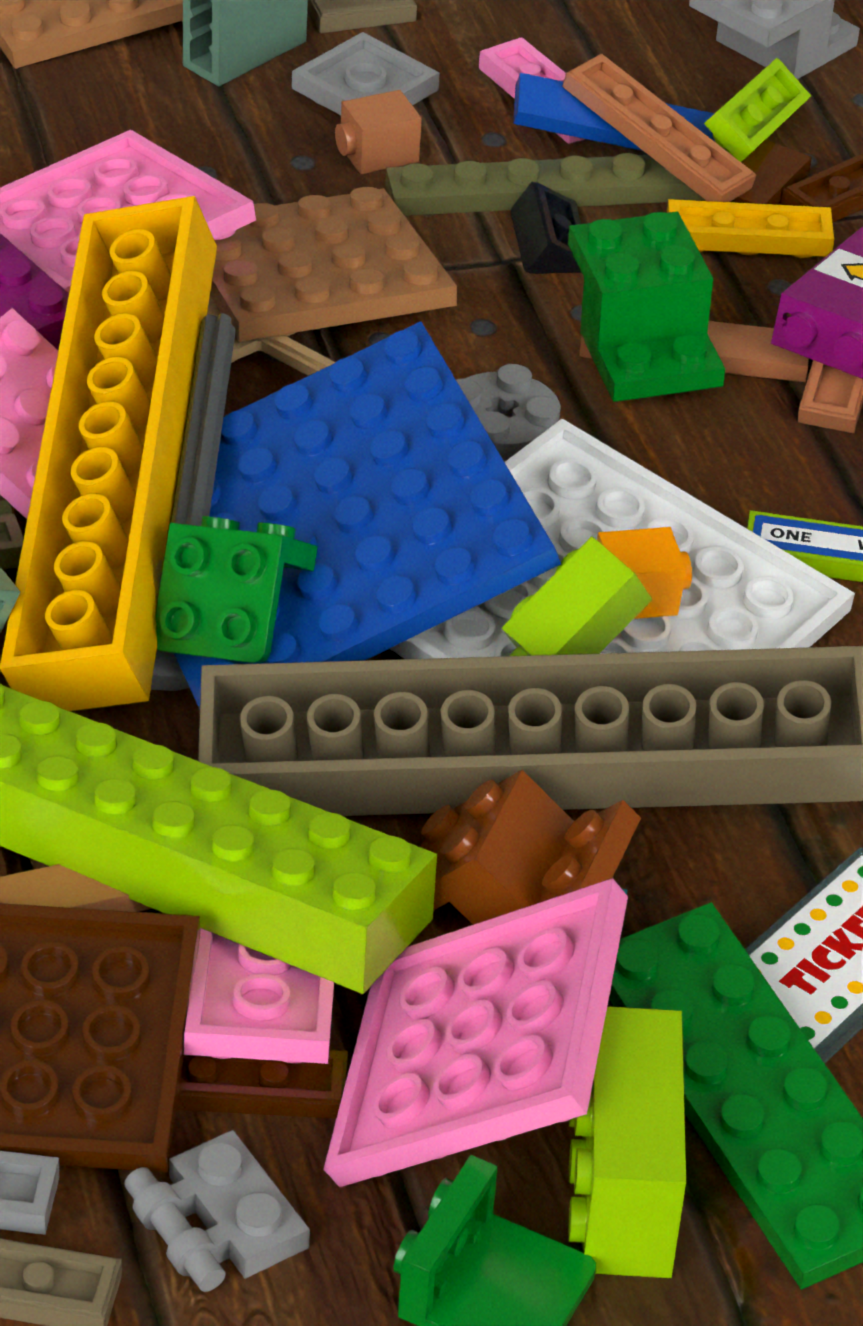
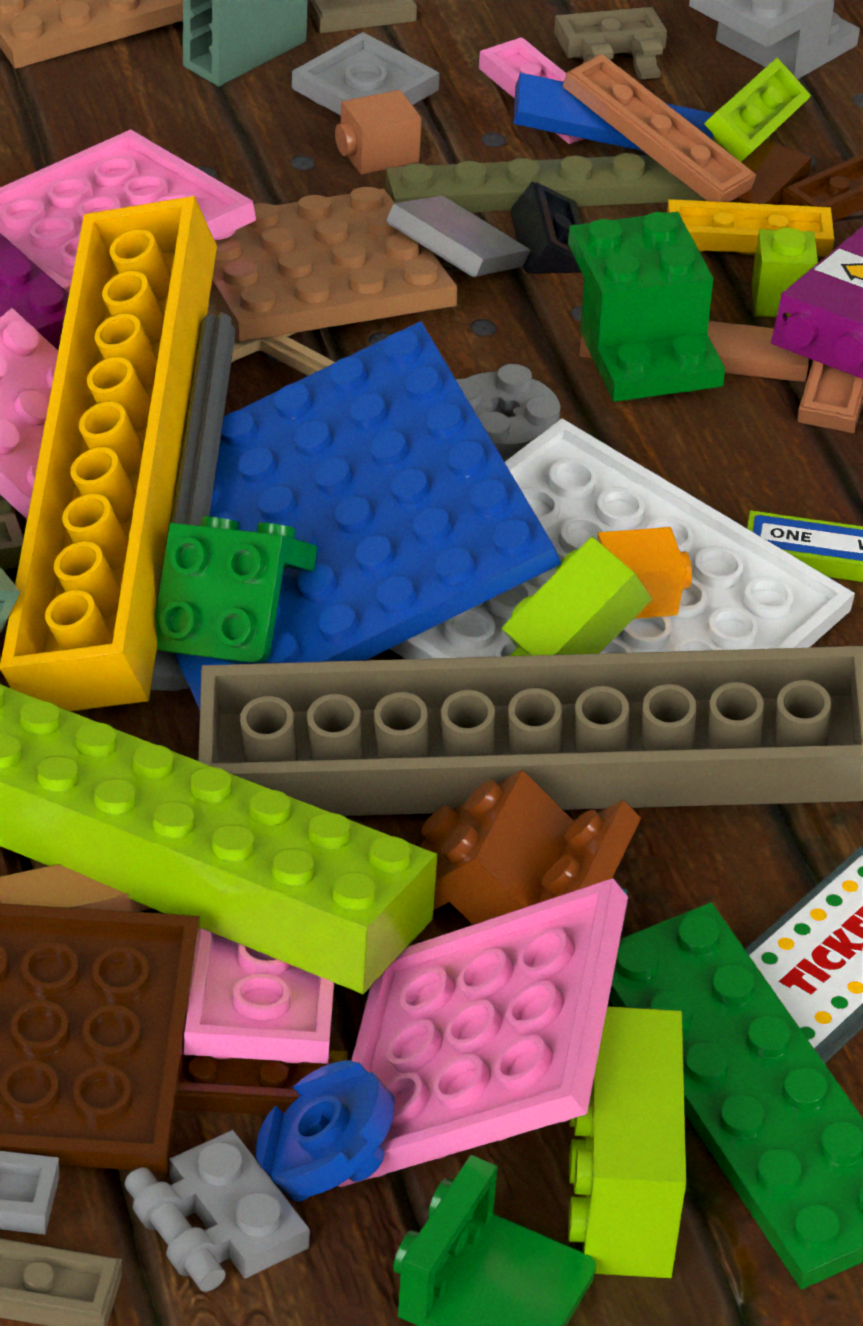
none -> blue plate [256,1060,395,1202]
none -> light grey tile [386,195,531,277]
none -> dark tan plate [554,7,667,80]
none -> lime brick [751,228,818,317]

